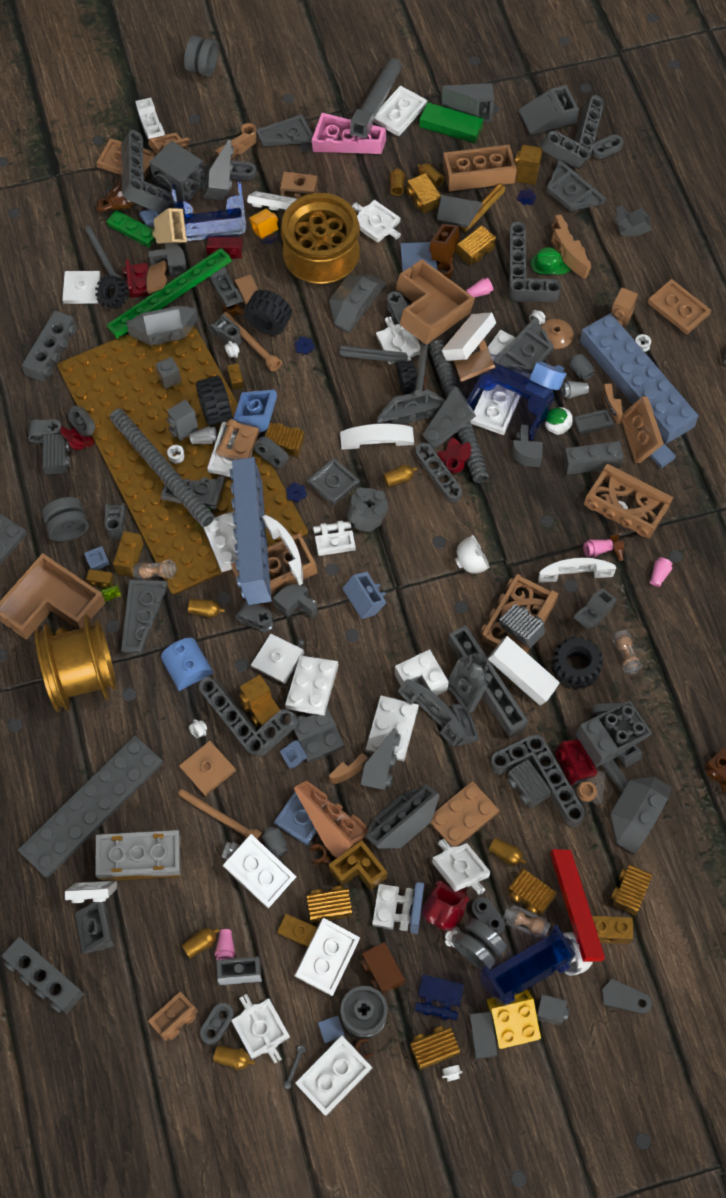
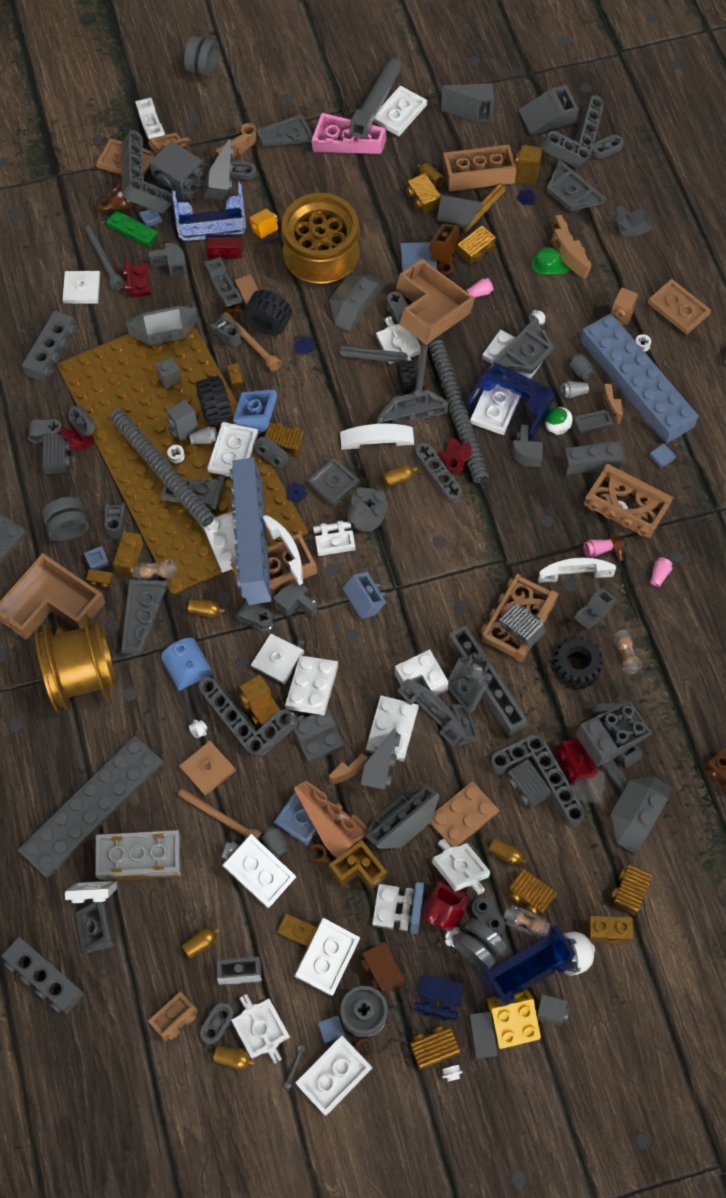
black tyre [95,275,129,309] -> none
clear neon green slope [100,584,121,602] -> none
green plate [107,248,232,338] -> none
medium nougat slope [147,260,168,294] -> none
tan torso [152,208,187,244] -> none
bright pink cone [214,929,236,961] -> none
medium nougat plate [216,419,259,460] -> none
white plate [224,341,240,358] -> none
white plate [247,191,297,211] -> none
medium nougat brick [280,172,318,199] -> none
sand blue plate [280,741,307,769] -> none
pearl gold brick [307,886,352,923] -> none
white plate [352,200,401,243] -> none
pearl gold piece [389,167,406,196] -> none
green piece [419,102,484,144] -> none
dark grey wing [423,386,476,450] -> none
white piece [442,313,496,361] -> none
medium nougat flag [454,340,495,382] -> none
white cylinder [455,535,490,574] -> none
white piece [488,636,560,706] -> none
dark grey beam [509,221,561,302] -> none
medium blue brick [529,361,567,390] -> none
medium nougat dish [541,319,573,350] -> none
red tile [550,849,605,962] -> none
medium nougat plate [576,781,597,802] -> none
dark grey piece [602,979,652,1014] -> none
medium nougat plate [621,396,664,463] -> none

